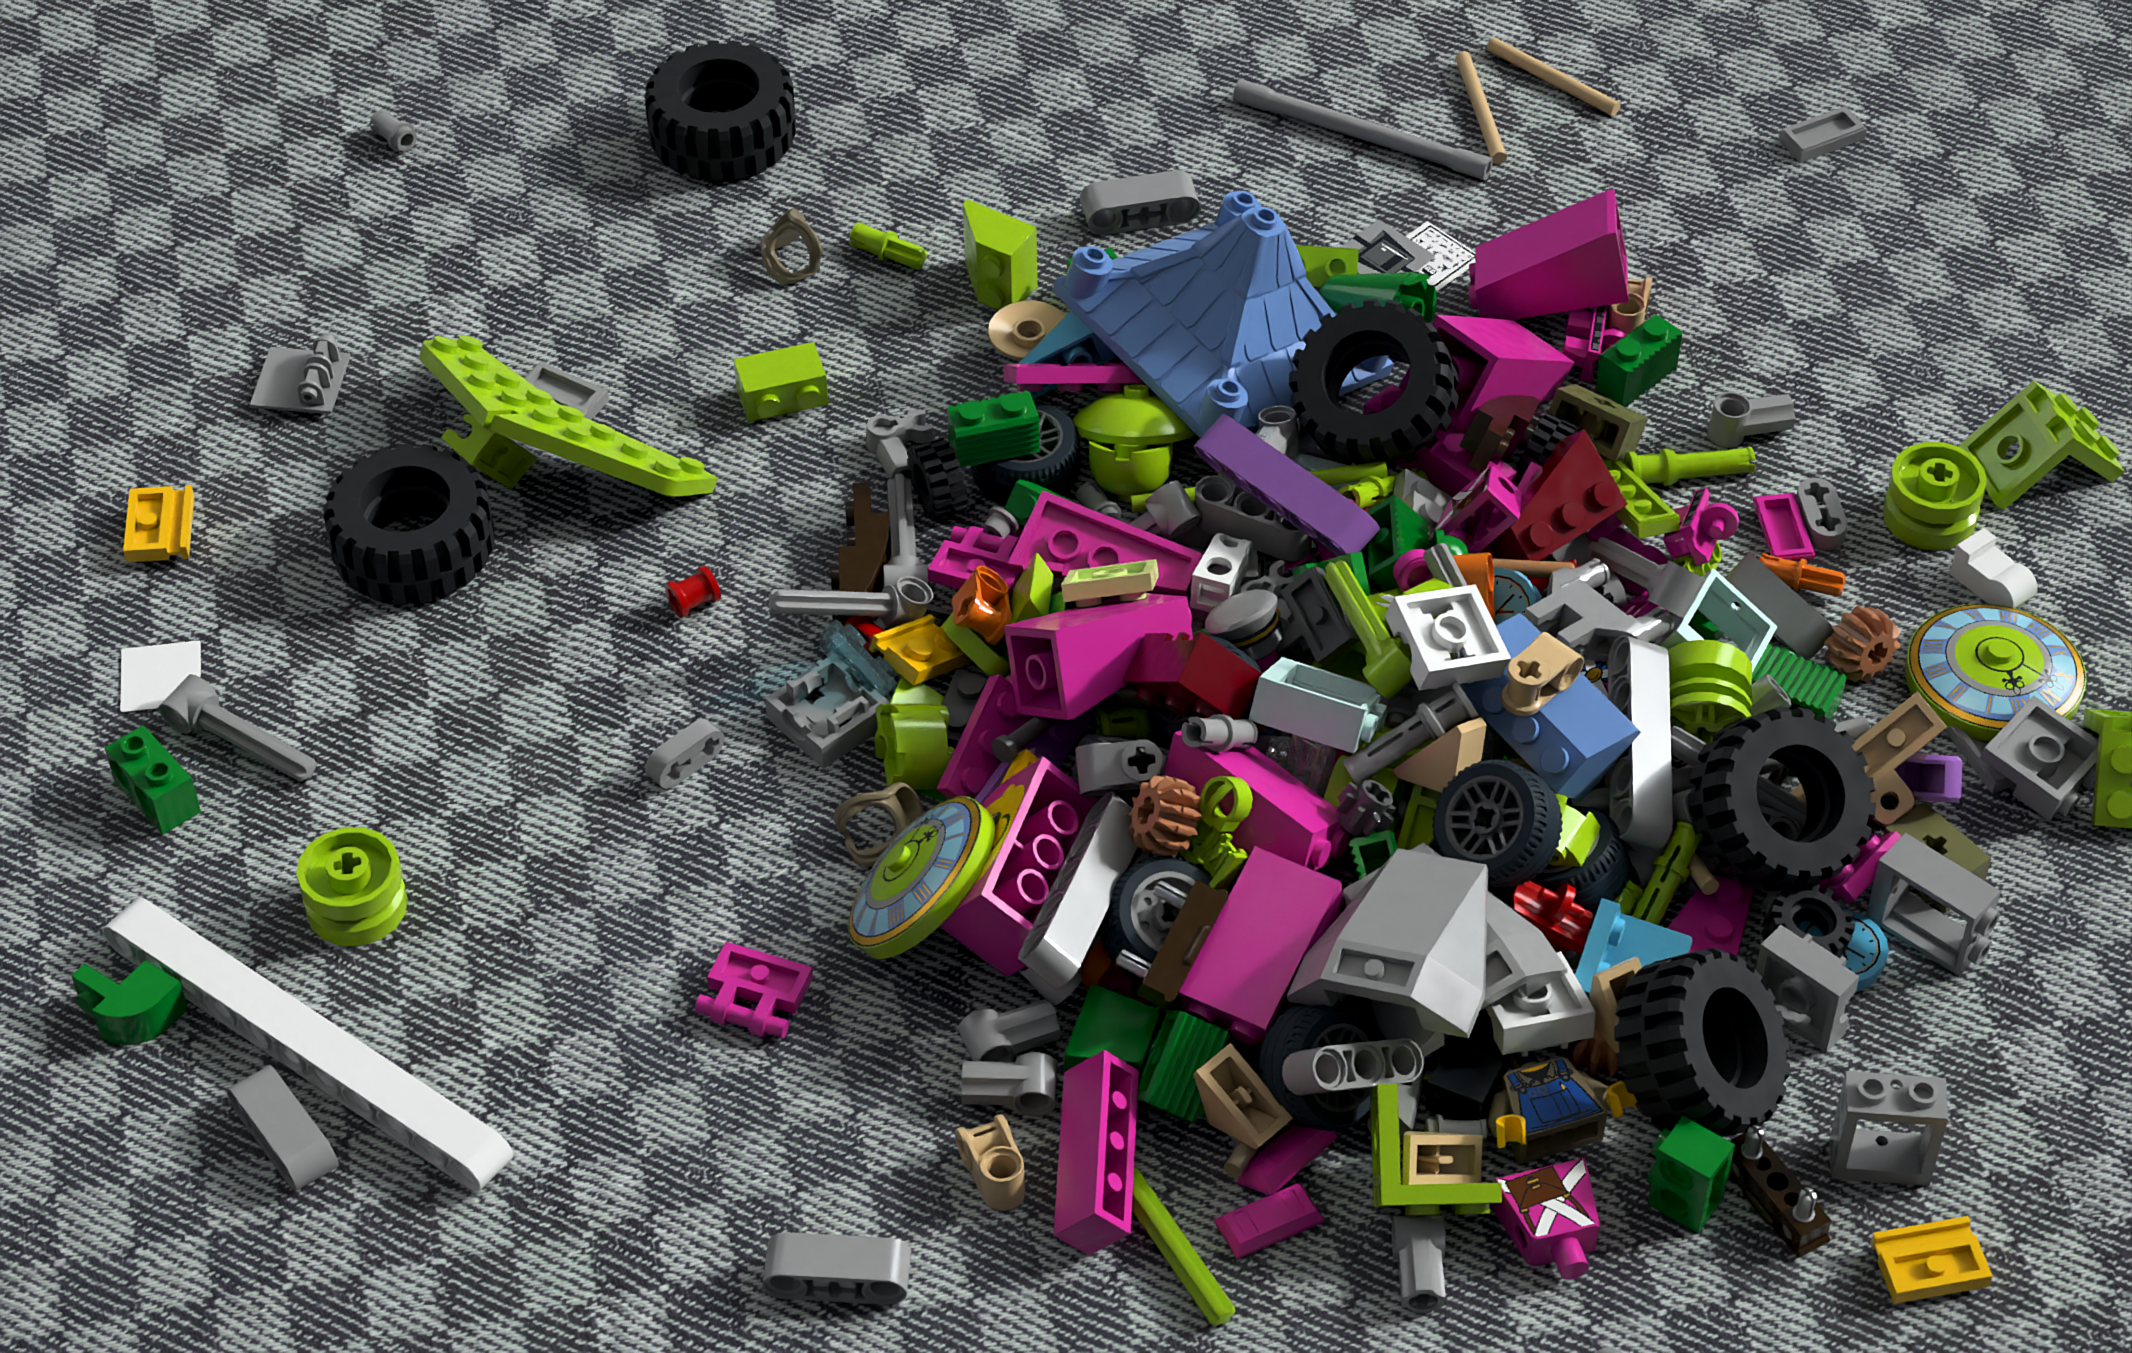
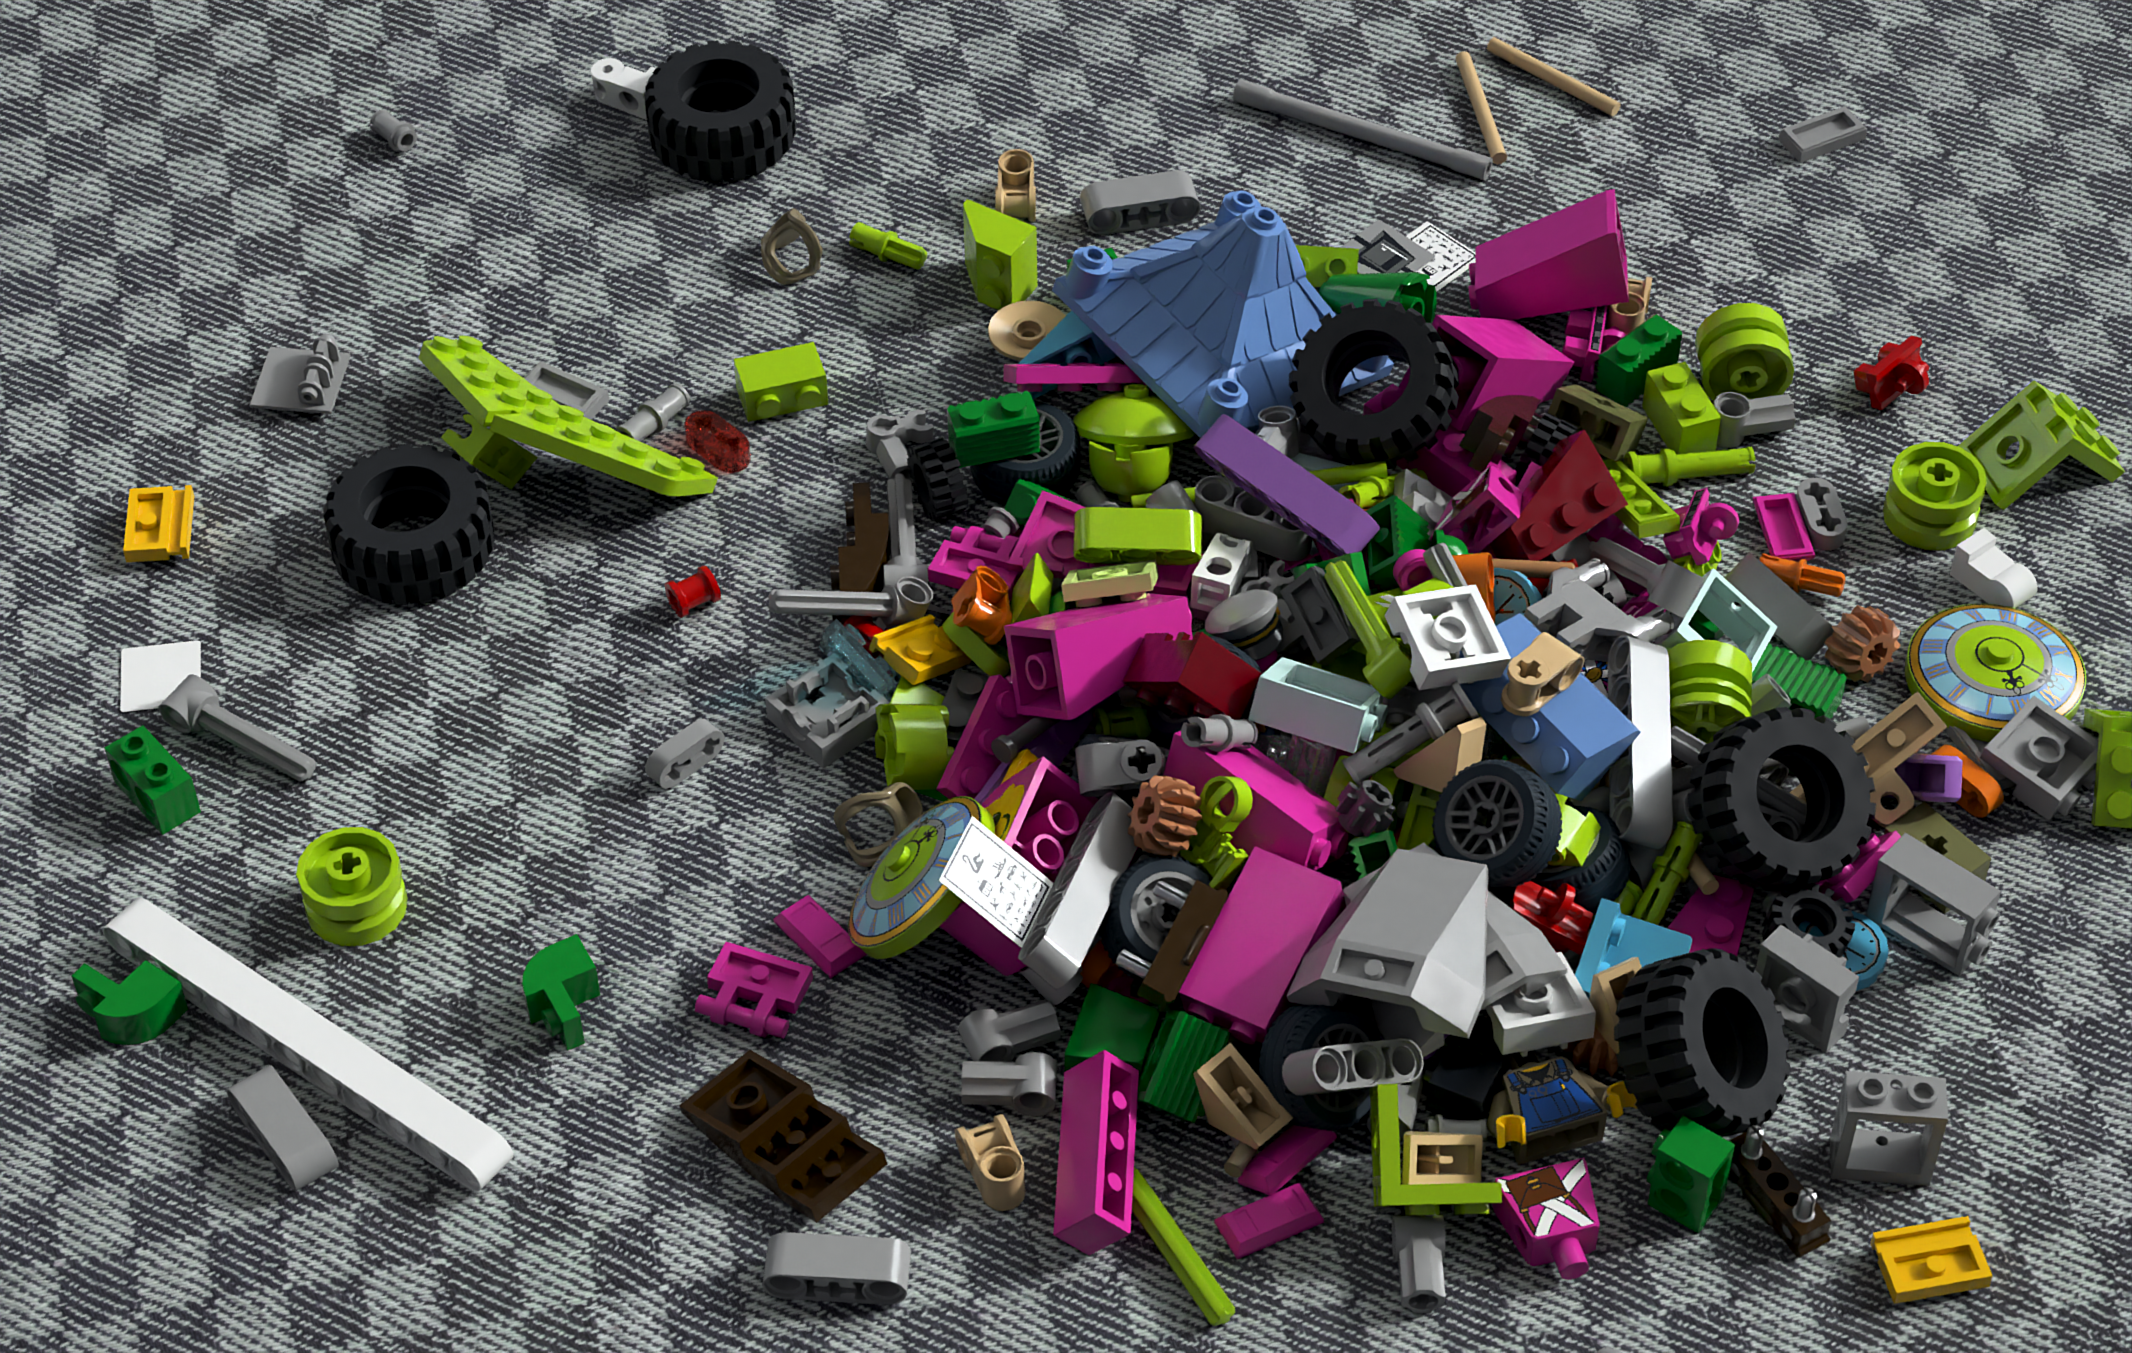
none -> green brick [522,934,600,1051]
none -> white leg [591,58,656,120]
none -> light grey pin [616,383,690,442]
none -> dark brown slope [679,1050,888,1223]
none -> clear red beam [684,410,751,473]
none -> dark pink tile [773,895,867,978]
none -> white sticker [938,816,1054,948]
none -> tan piece [995,149,1036,222]
none -> lime beam [1073,507,1202,565]
none -> lime brick [1642,362,1721,454]
none -> lime wheel [1695,303,1794,401]
none -> red hips [1854,335,1929,410]
none -> orange beam [1931,744,2004,818]

